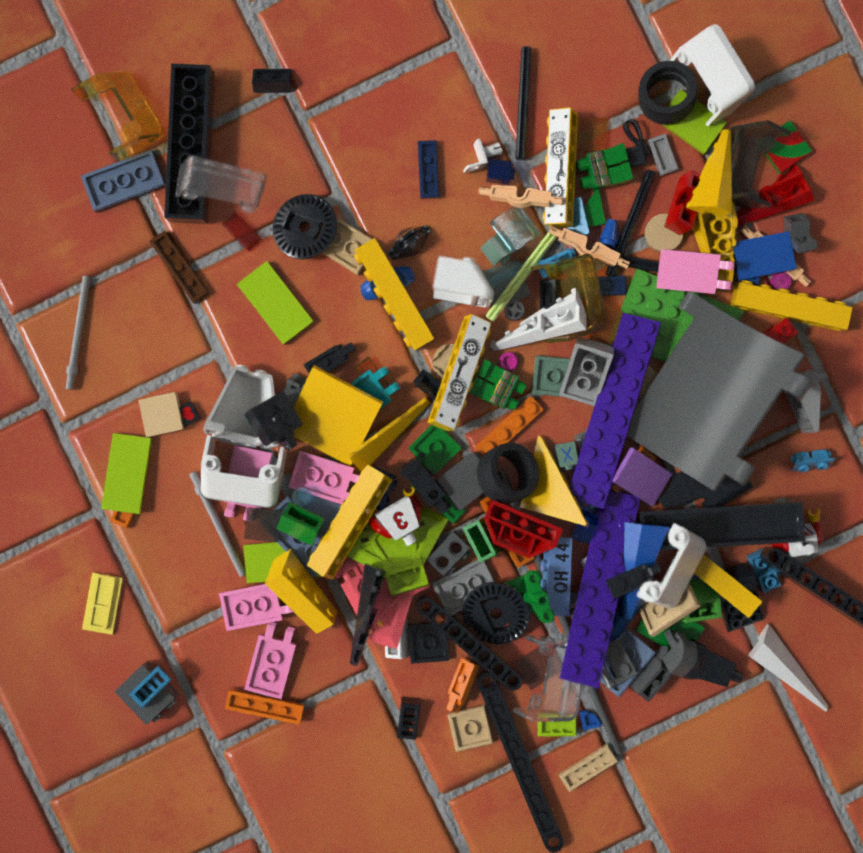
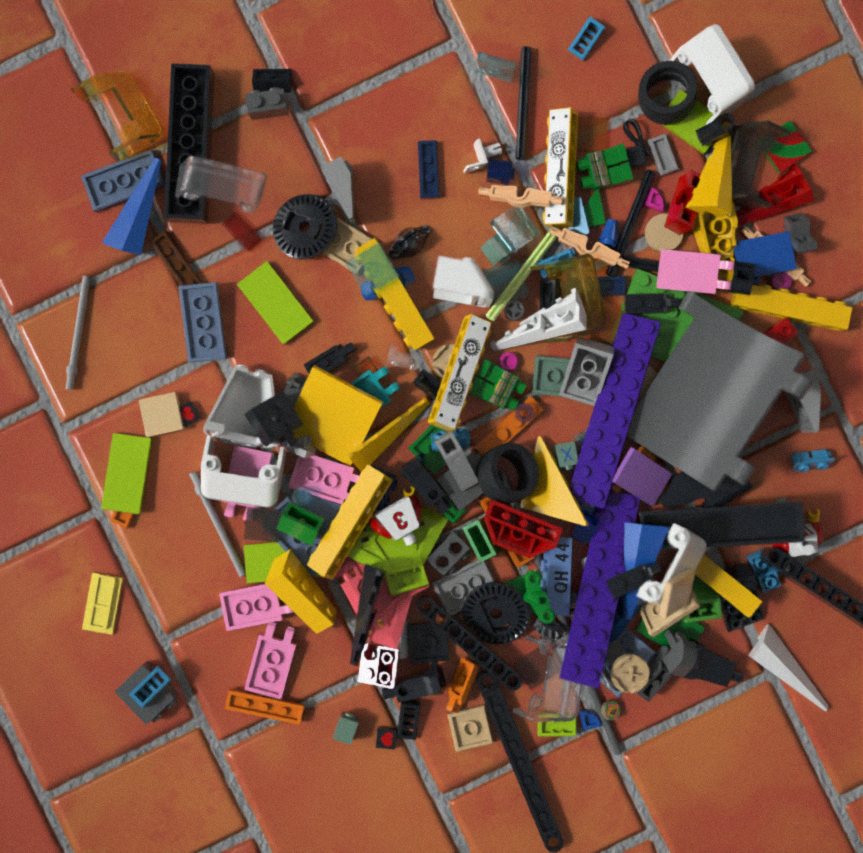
tan plate [558,744,618,792] -> none
none -> blue wedge [102,157,162,255]
none -> sand blue tile [178,282,227,363]
none -> dark grey brick [245,87,289,120]
none -> light grey tile [289,435,316,458]
none -> light grey slope [321,156,355,226]
none -> sand green brick [332,711,360,745]
none -> clear light blue tile [345,242,399,297]
none -> slope [358,641,400,689]
none -> black tile [376,727,397,750]
none -> black piece [382,661,447,703]
none -> clear leg [386,345,423,370]
none -> dark azure hinge [430,428,471,452]
none -> light grey slope [434,431,478,491]
none -> clear light blue tile [475,52,516,83]
none -> plate [514,403,534,423]
none -> dark grey gear [534,618,564,640]
none -> dark azure slope [568,16,605,61]
none -> tile [601,701,621,720]
none -> tan tile [610,654,650,693]
none -> black hinge [624,293,679,314]
none -> dark pink tile [644,187,664,213]
none -> tan tile [659,568,695,618]
none -> black piece [695,113,735,146]
none -> black brick [730,262,755,296]

